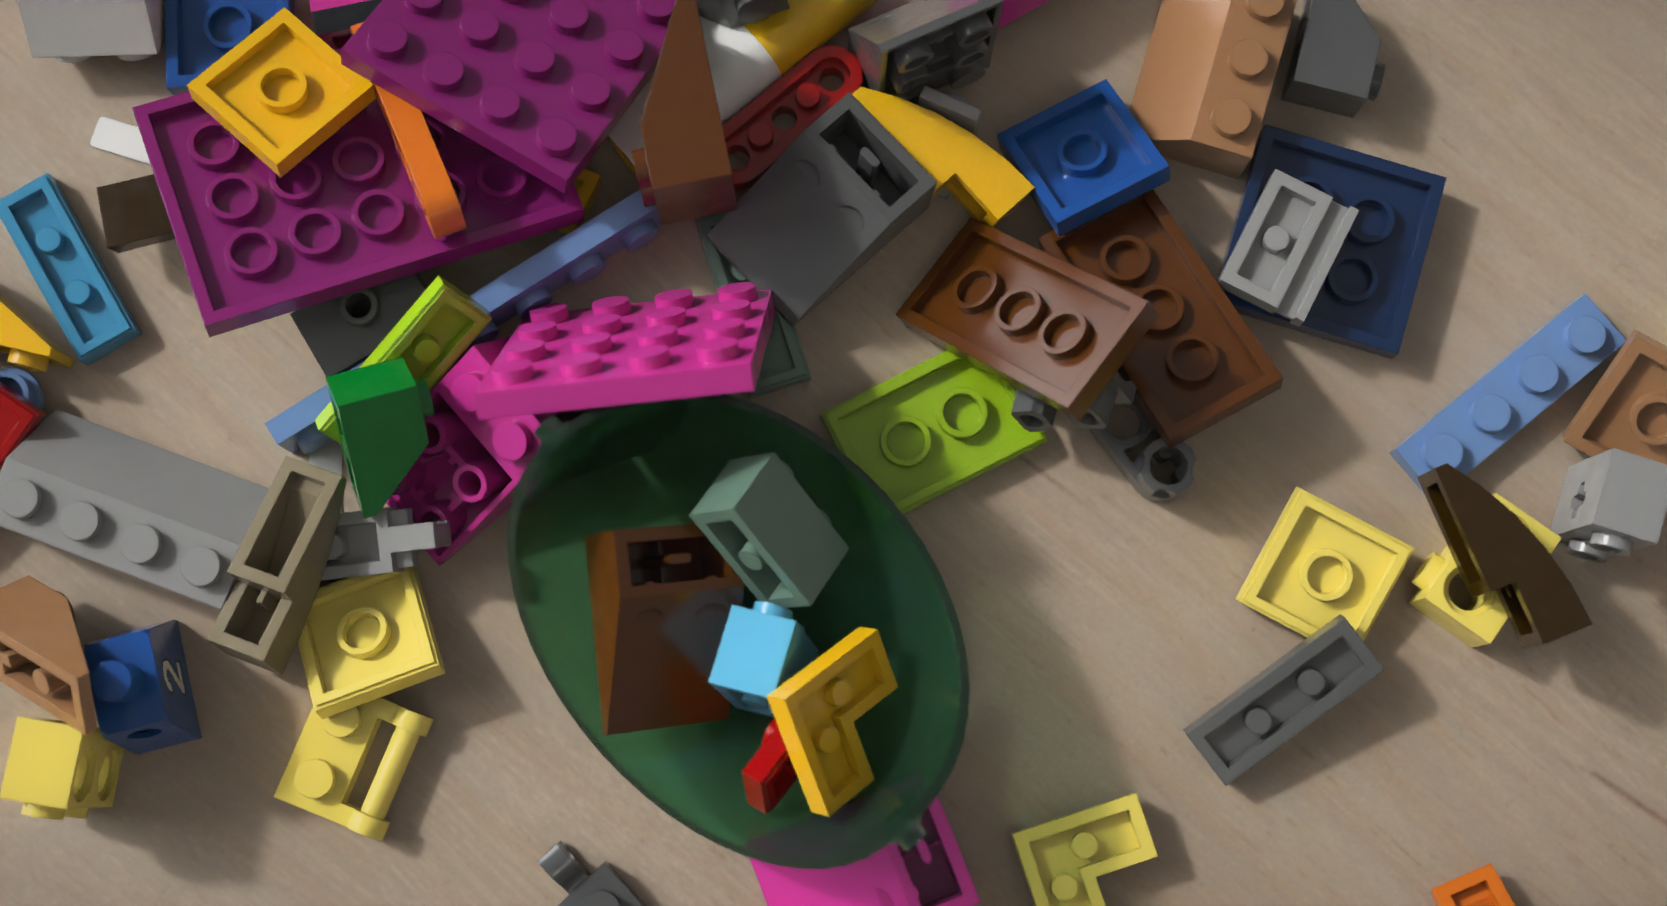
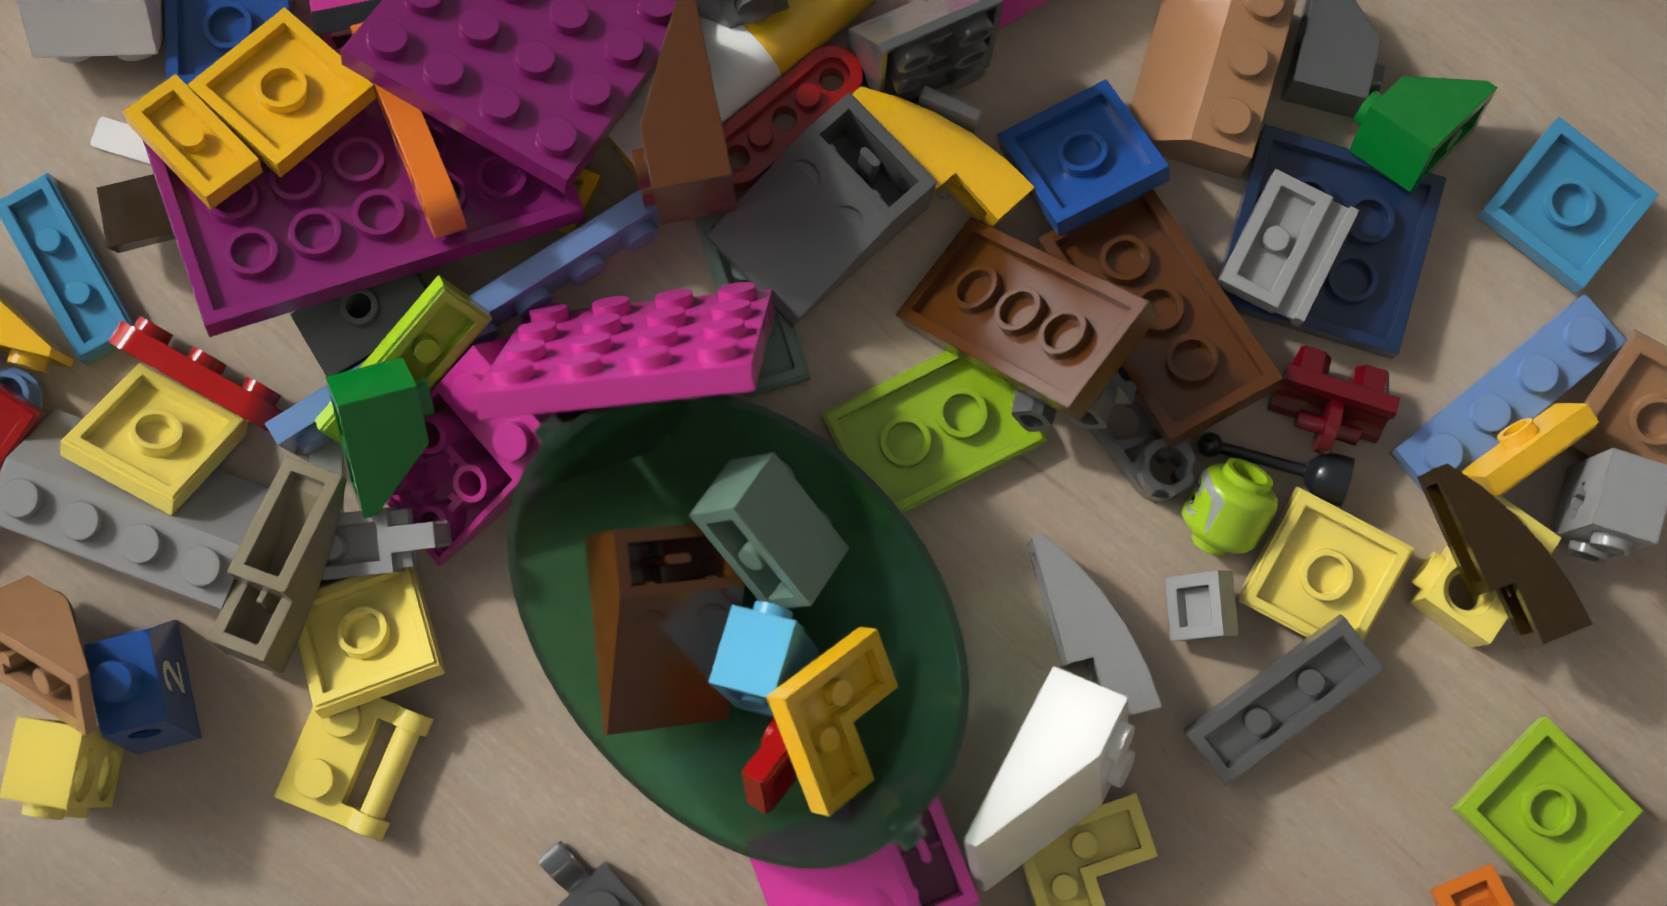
none -> light yellow plate [60,363,248,516]
none -> red plate [108,316,284,434]
none -> yellow plate [123,74,263,210]
none -> white slope [964,666,1135,892]
none -> light grey slope [1026,534,1162,716]
none -> light grey plate [1165,570,1239,641]
none -> lime head [1181,458,1279,557]
none -> black hinge [1198,432,1355,507]
none -> dark red hips [1267,345,1400,456]
none -> green slope [1349,76,1498,193]
none -> lime plate [1450,716,1643,905]
none -> yellow plate [1460,403,1600,497]
none -> dark azure plate [1476,117,1659,294]

